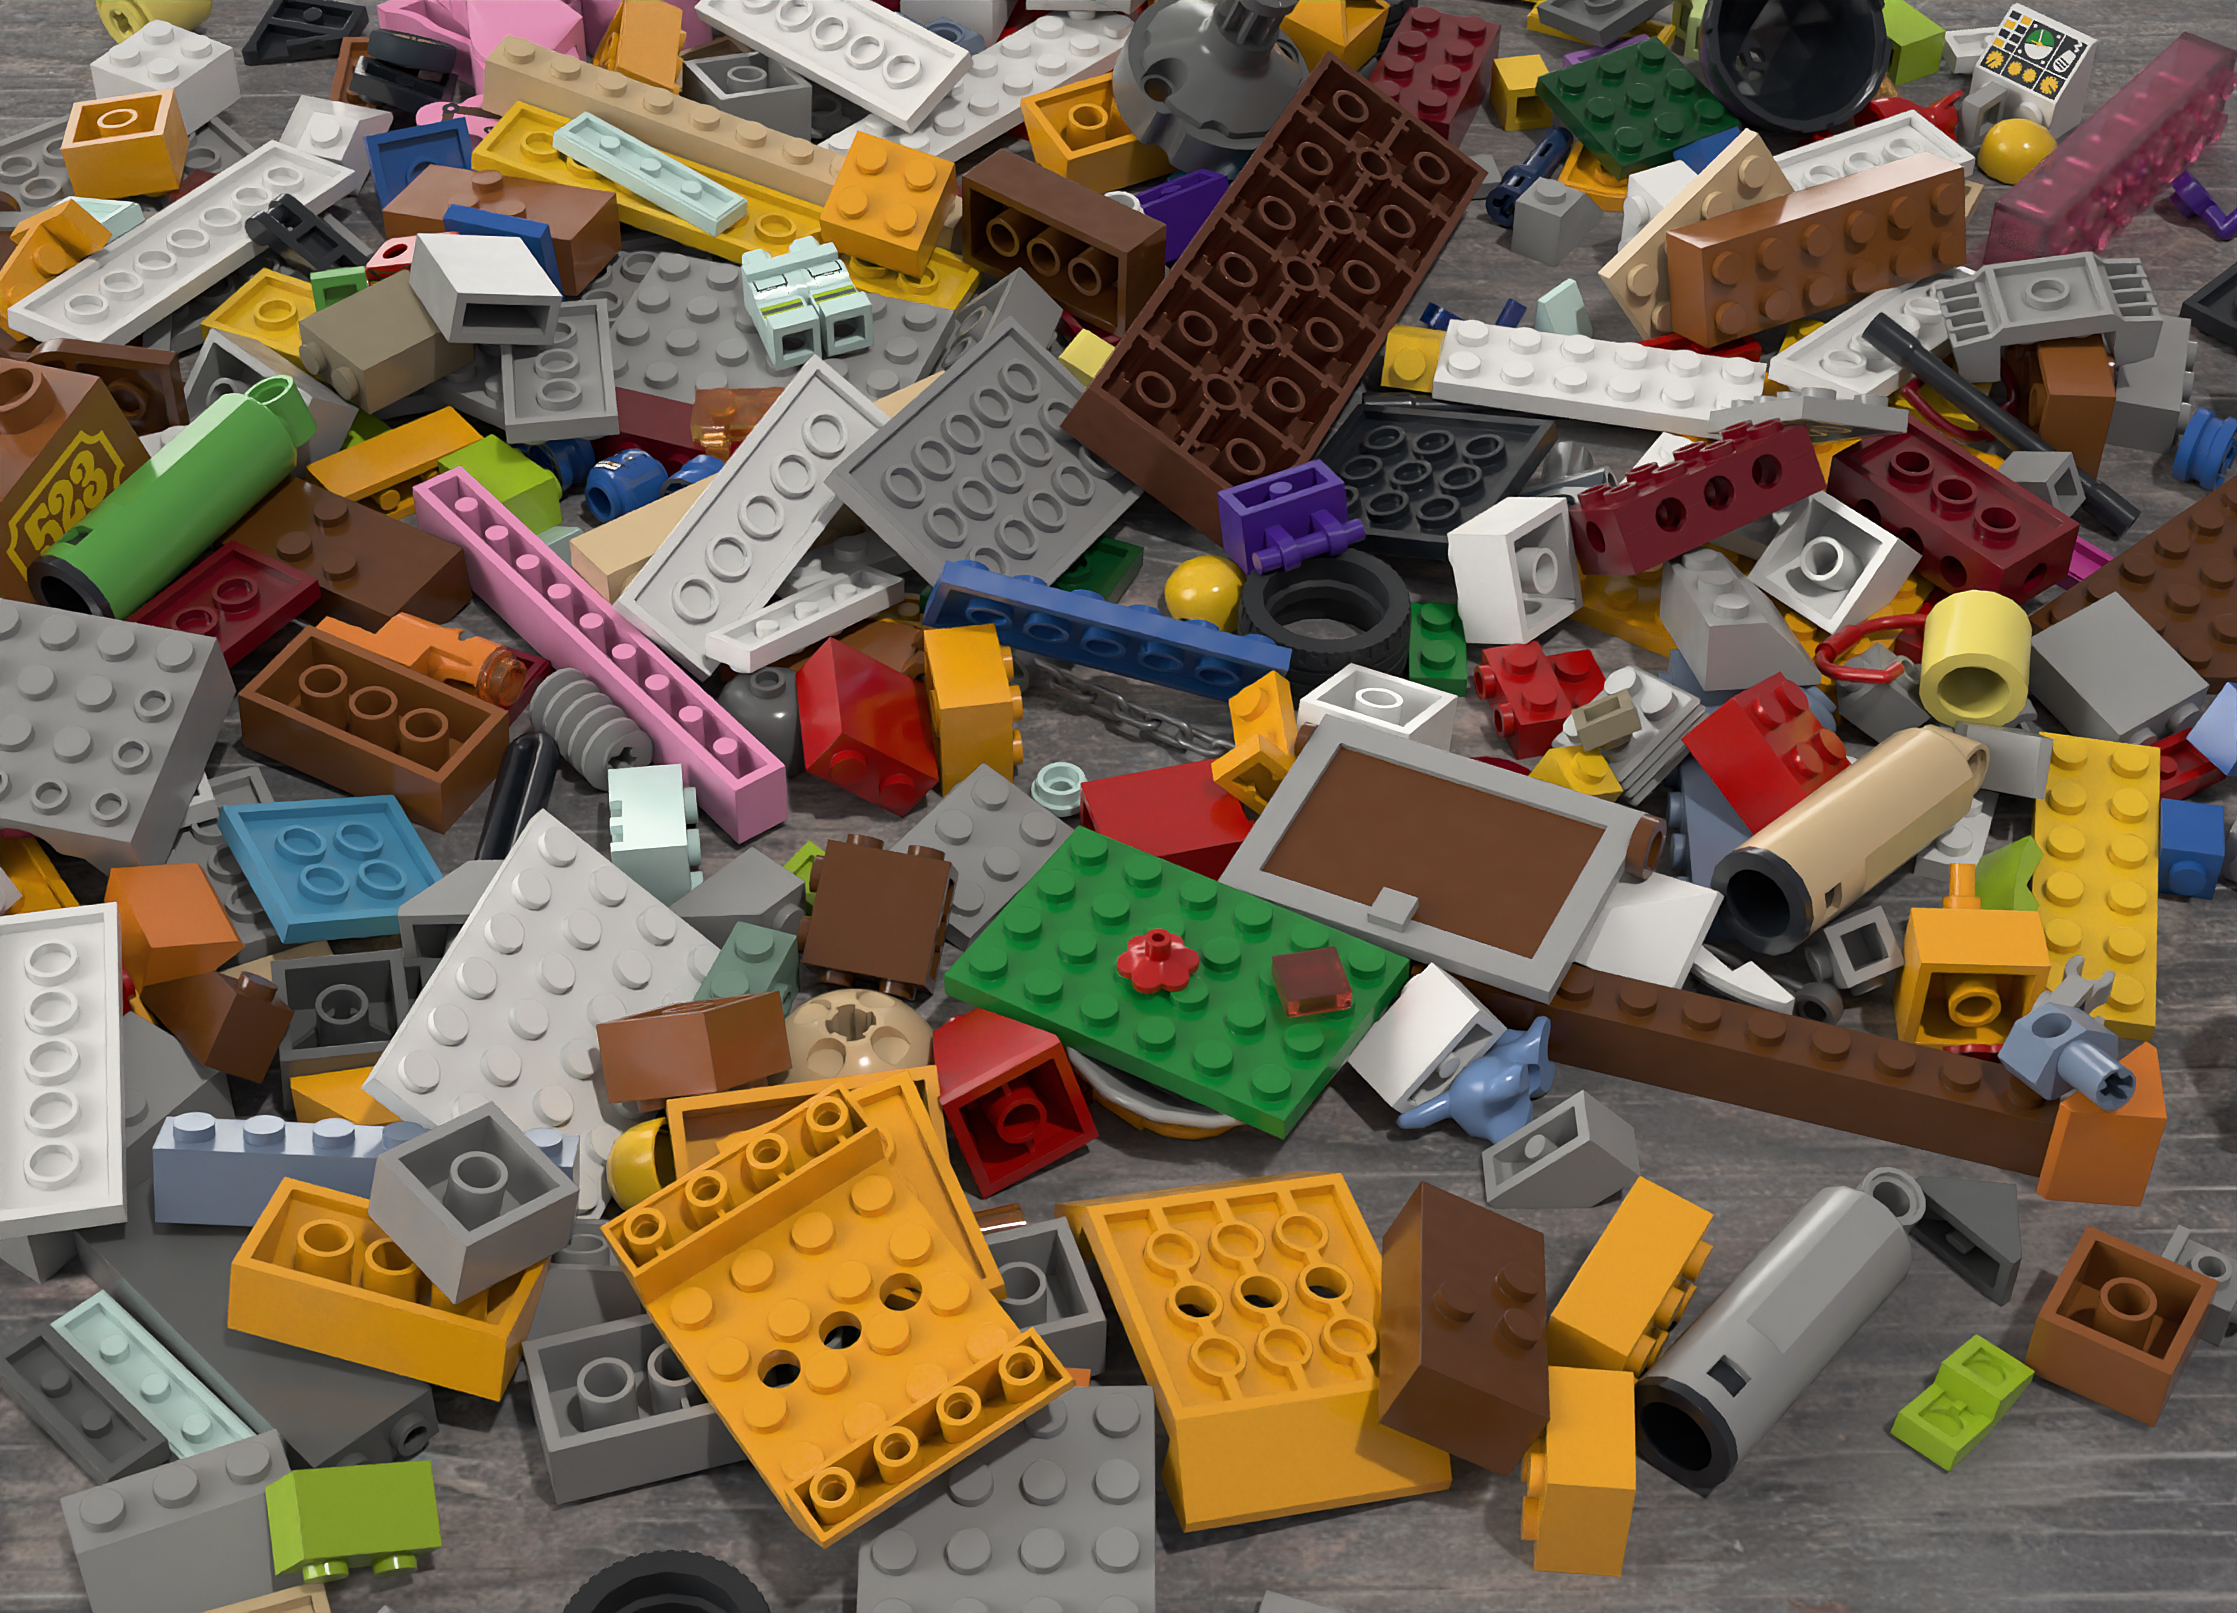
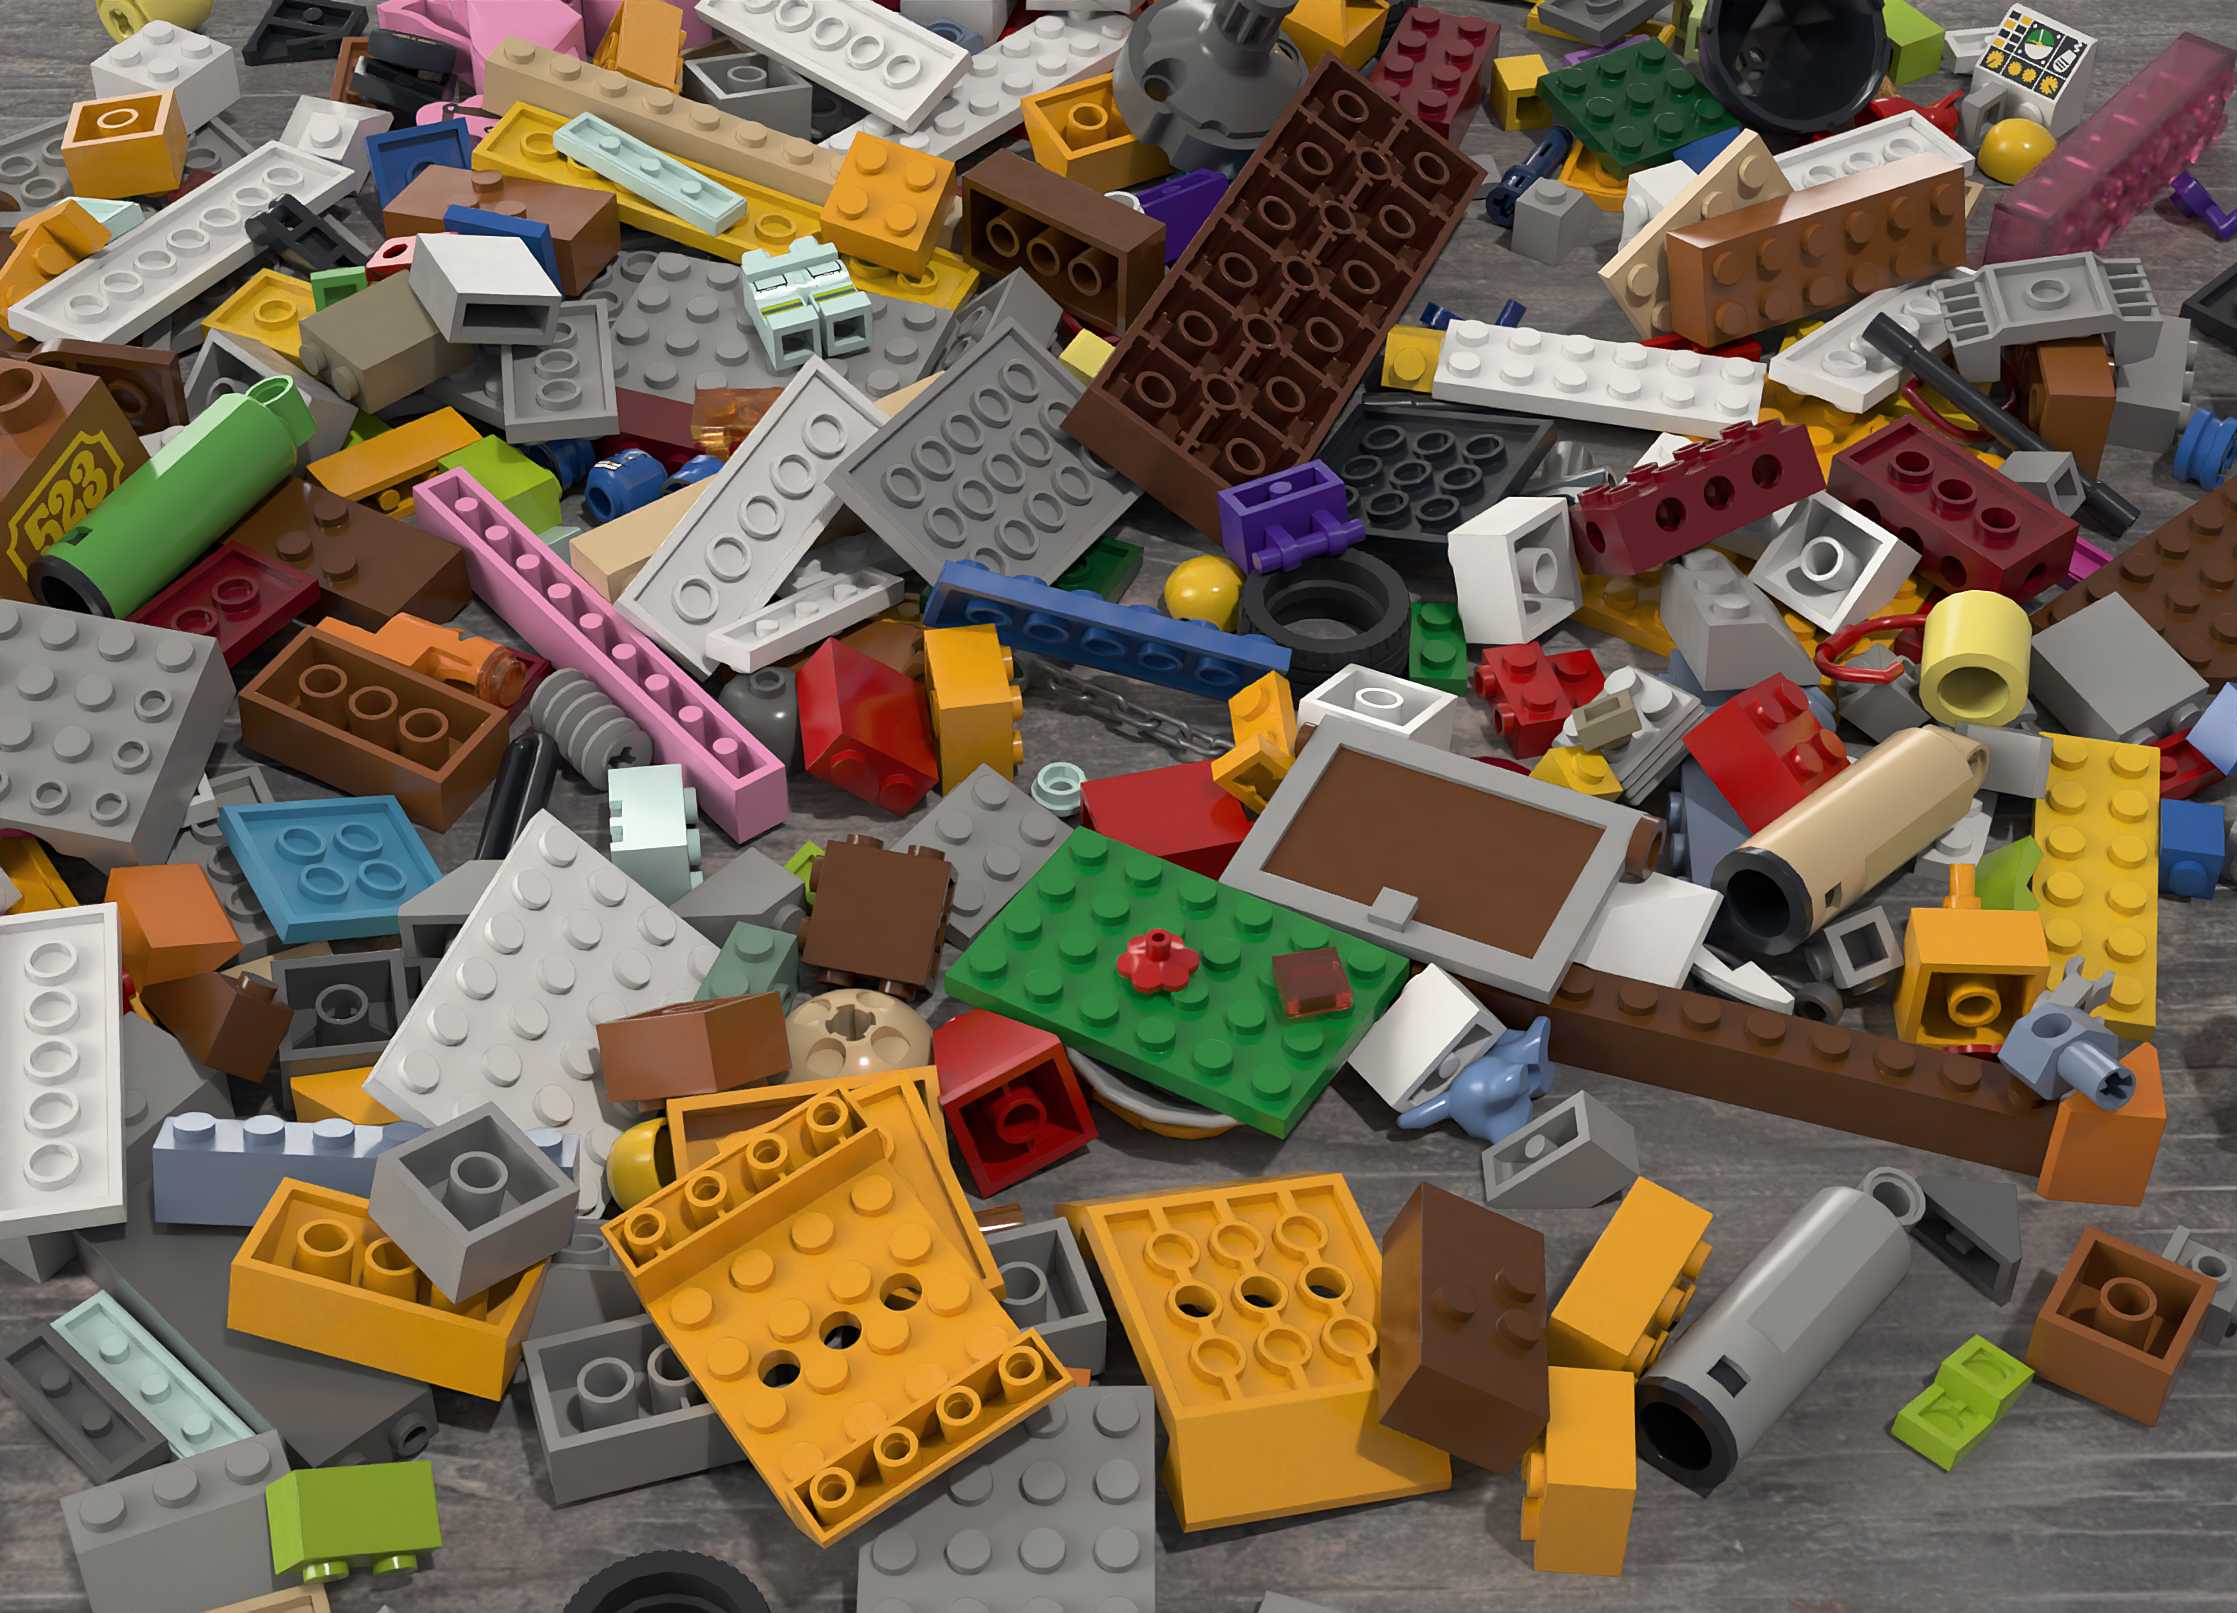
light aqua slope [1534,278,1593,339] -> none
light grey plate [1708,387,1909,446] -> none

